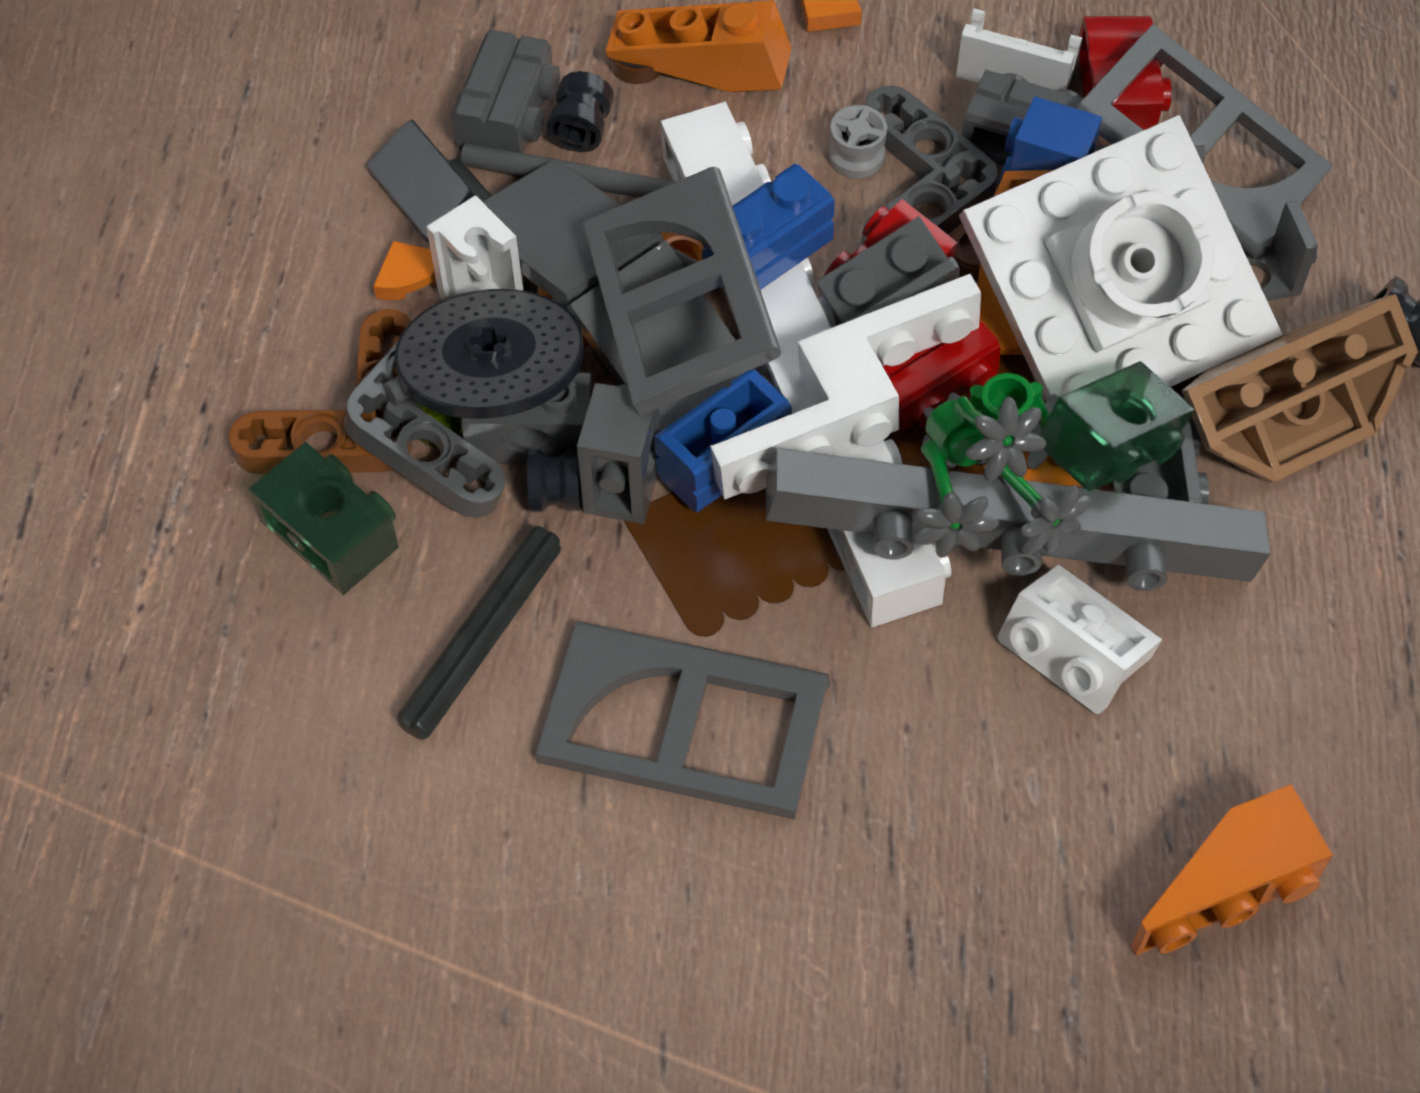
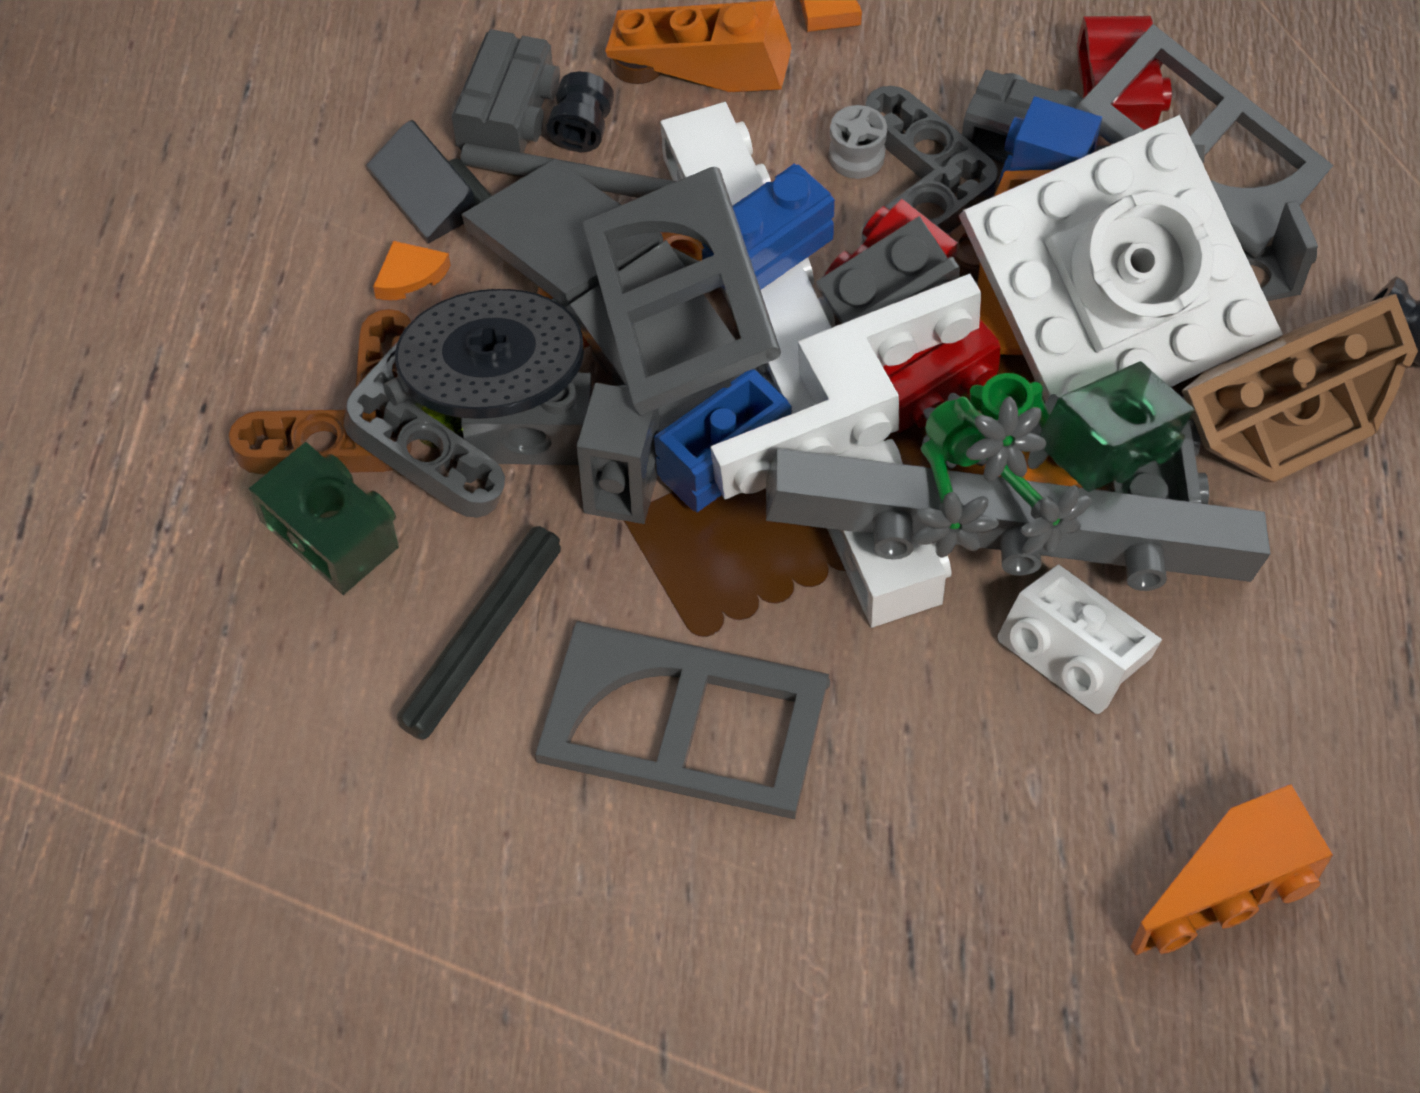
white hinge [426,195,523,301] -> none
black wheel [527,449,581,513] -> none
white hinge [956,8,1082,91] -> none

